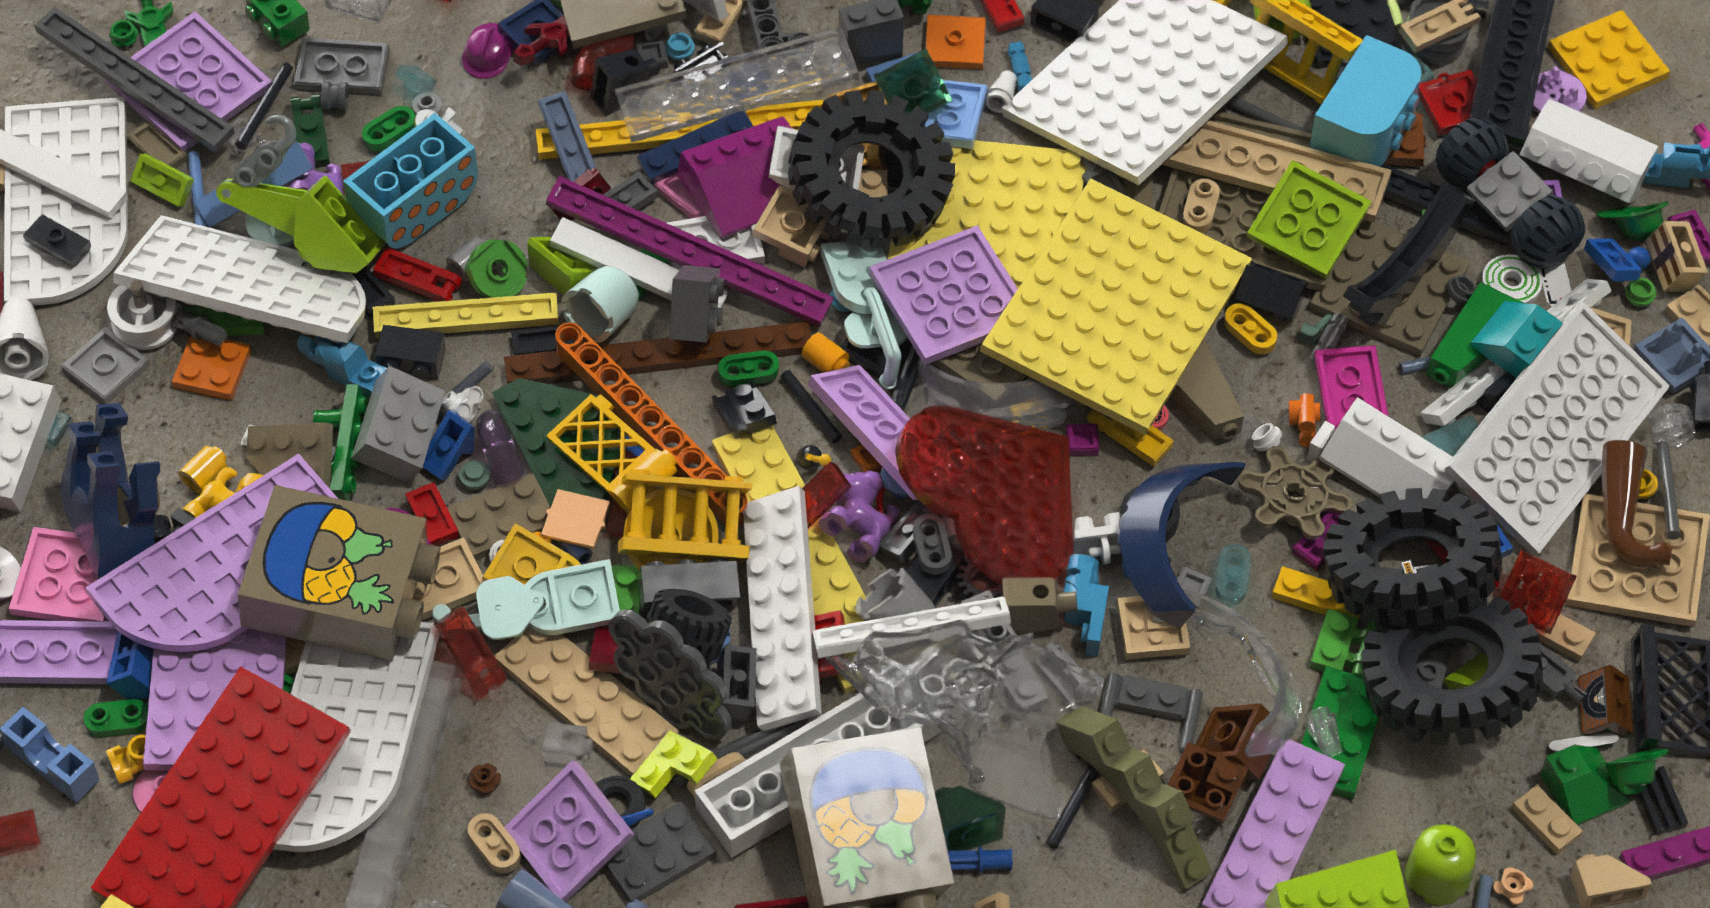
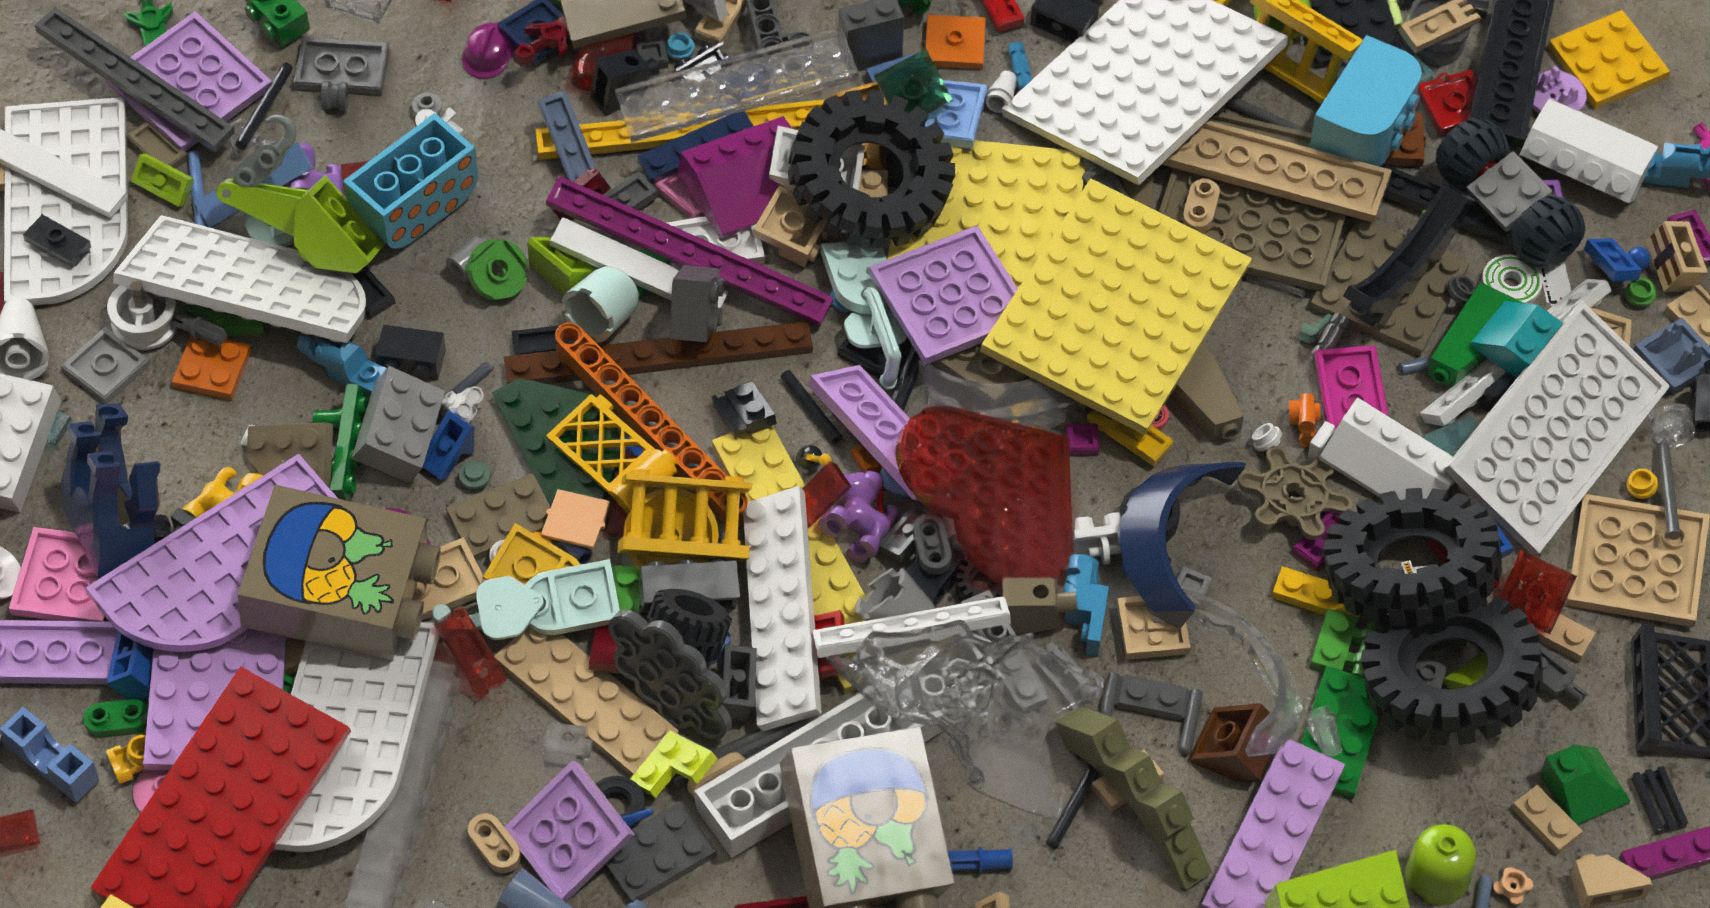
green plate [109,20,138,47] -> none
yellow brick [178,446,228,494] -> none
dark green plate [290,94,330,168] -> none
green plate [362,106,416,151] -> none
red plate [372,247,463,302] -> none
light yellow plate [373,293,559,339] -> none
clear light blue plate [395,65,437,93] -> none
red plate [405,482,459,546] -> none
reddish brown plate [468,763,501,795] -> none
clear purple cylinder [476,410,525,484] -> none
green plate [718,350,779,387] -> none
light orange brick [801,332,850,373] -> none
clear green slope [935,785,1006,852] -> none
reddish brown slope [1167,742,1249,823] -> none
clear light blue plate [1215,544,1251,605] -> none
yellow plate [1224,303,1277,354] -> none
black brick [1235,261,1309,321] -> none
lime plate [1247,160,1372,279] -> none
white sticker [1549,732,1619,751] -> none
panel [1578,665,1633,737] -> none
green piece [1597,201,1669,241] -> none
green piece [1600,749,1669,794] -> none
reddish brown animal [1602,440,1672,569] -> none

